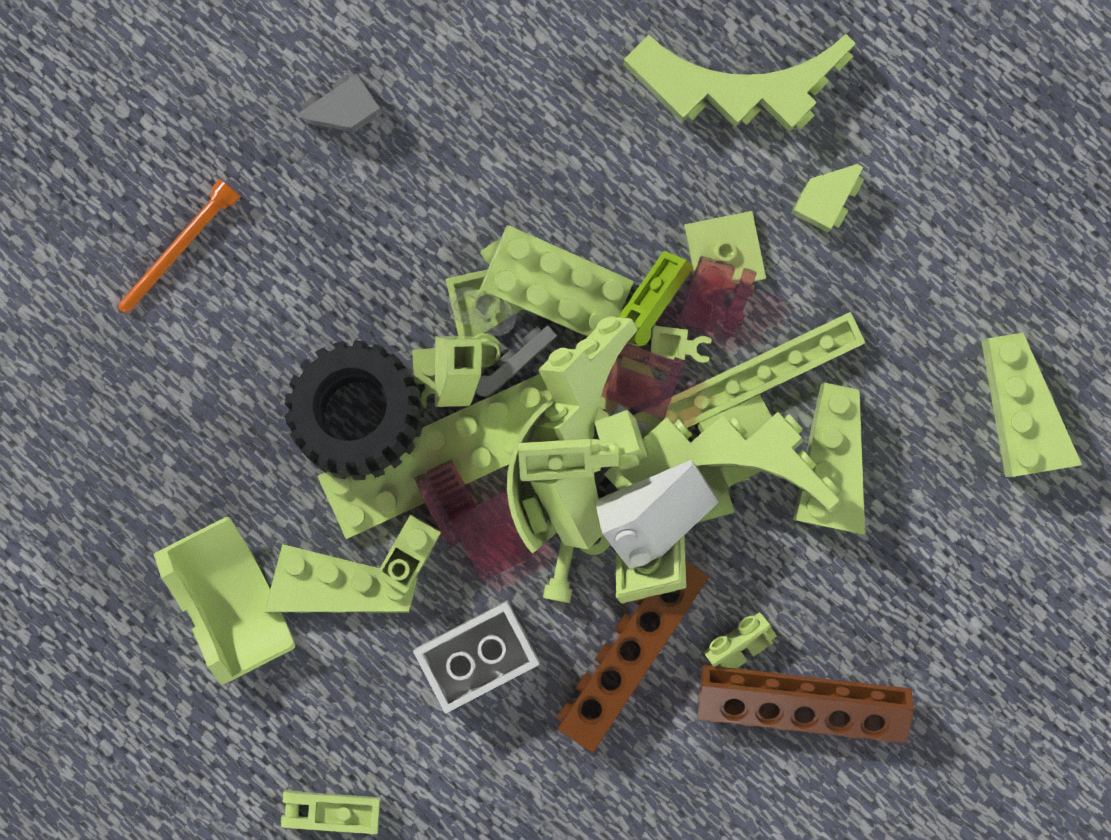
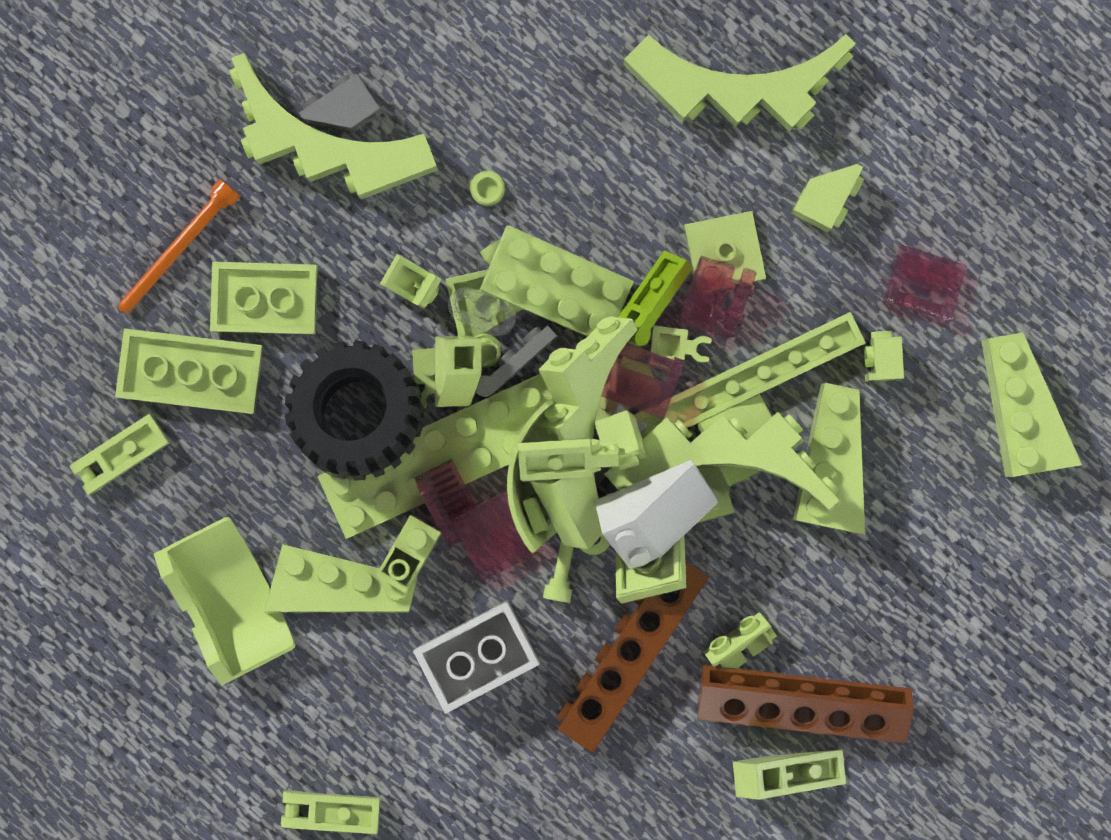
none -> yellowish green plate [69,414,170,496]
none -> yellowish green plate [115,328,264,415]
none -> yellowish green plate [210,262,318,335]
none -> yellowish green arch [229,53,438,199]
none -> yellowish green bracket [380,254,441,309]
none -> yellowish green tile [470,171,505,206]
none -> yellowish green slope [733,749,846,800]
none -> yellowish green brick [864,331,904,382]
none -> clear pink plate [882,245,968,325]

